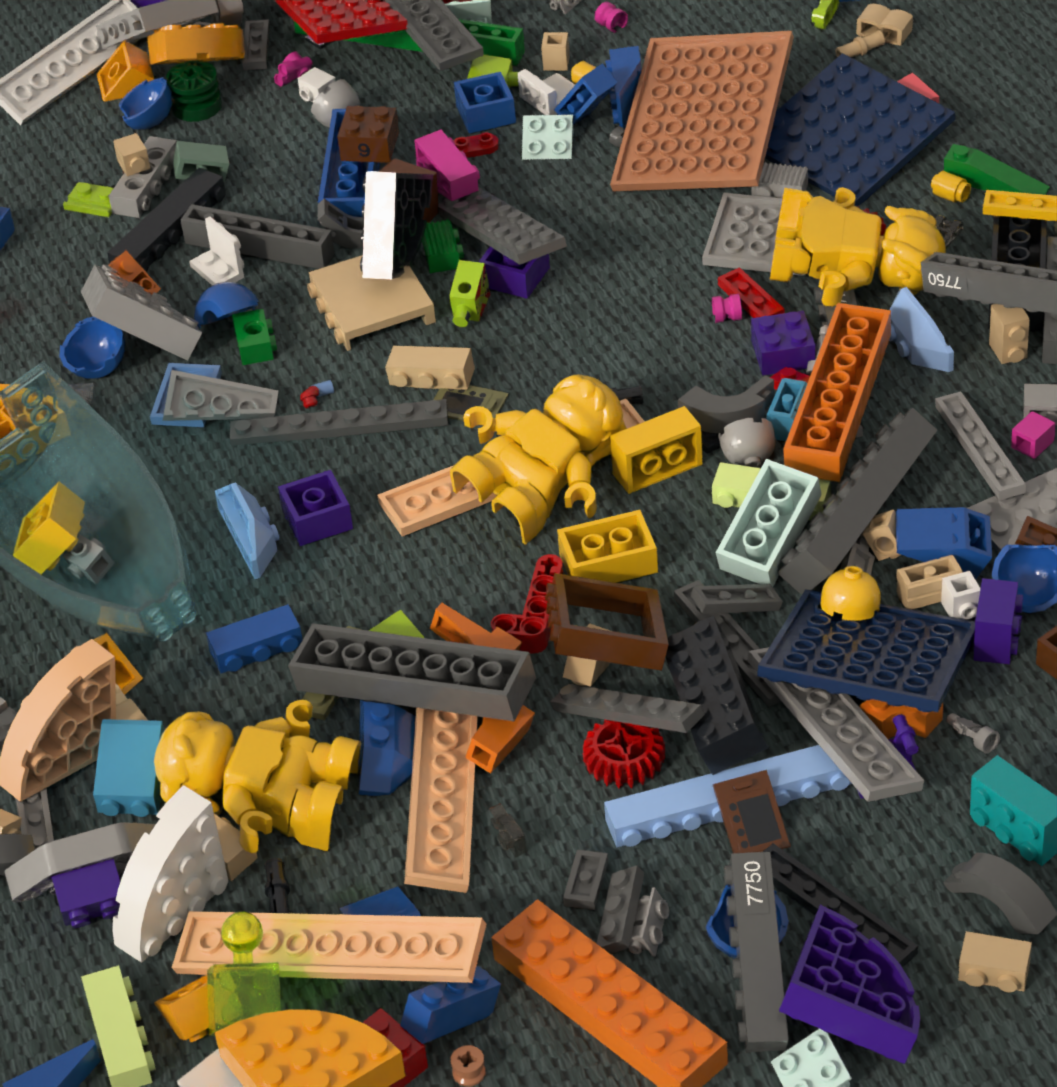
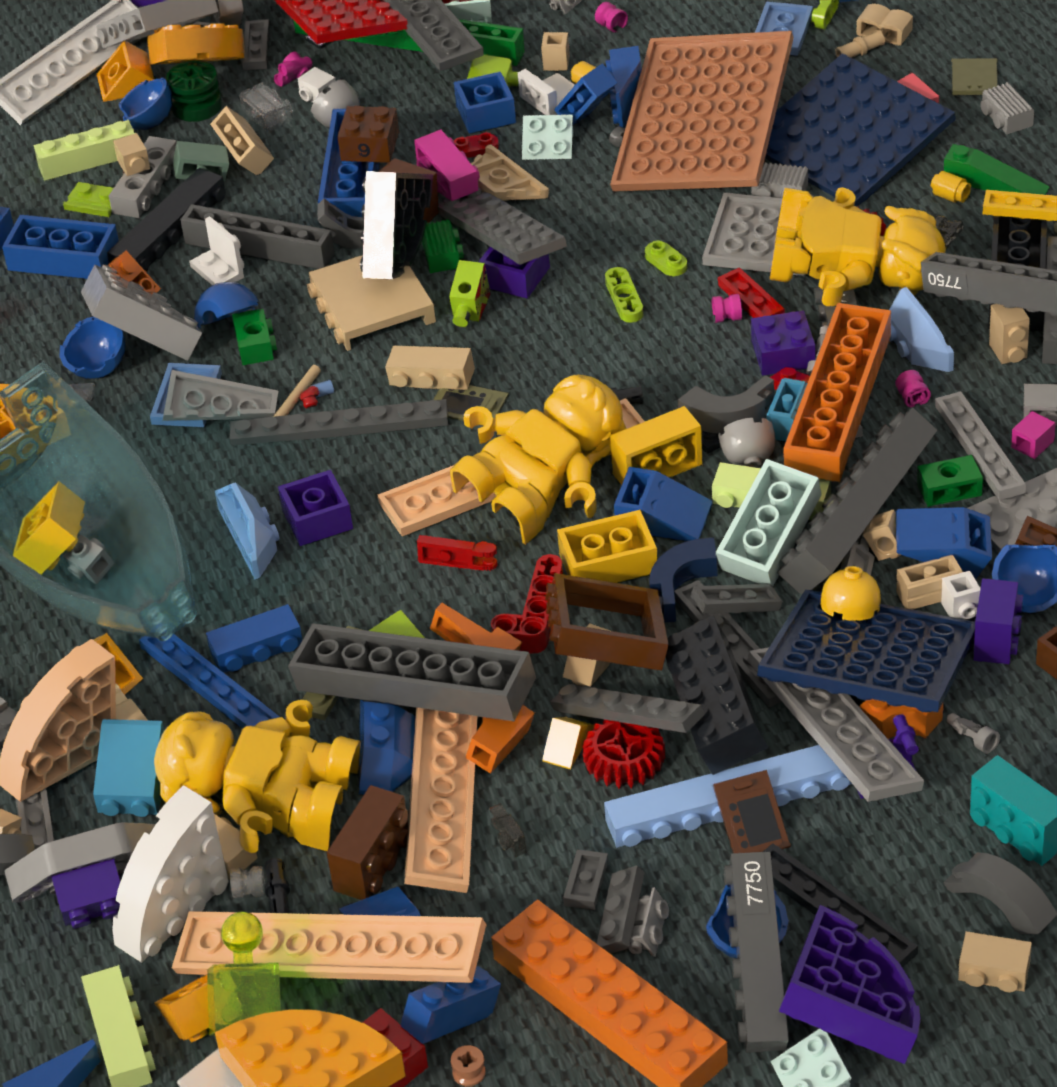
none -> blue brick [2,215,119,279]
none -> yellowish green brick [34,120,135,180]
none -> blue plate [139,624,280,729]
none -> tan brick [210,106,274,175]
none -> clear wheel [230,865,265,900]
none -> clear brick [239,83,293,133]
none -> tan bar [273,365,321,417]
none -> reddish brown brick [327,785,408,900]
none -> red hinge [417,535,497,571]
none -> tan wing [471,144,549,200]
none -> slope [543,717,594,770]
none -> lime beam [605,267,643,323]
none -> blue slope [614,467,713,541]
none -> lime plate [645,241,687,276]
none -> dark blue arch [649,537,718,623]
none -> medium blue plate [755,1,813,56]
none -> dark pink wheel [895,370,931,408]
none -> green brick [917,455,983,507]
none -> olive container [951,58,998,95]
none -> light grey brick [980,82,1034,134]

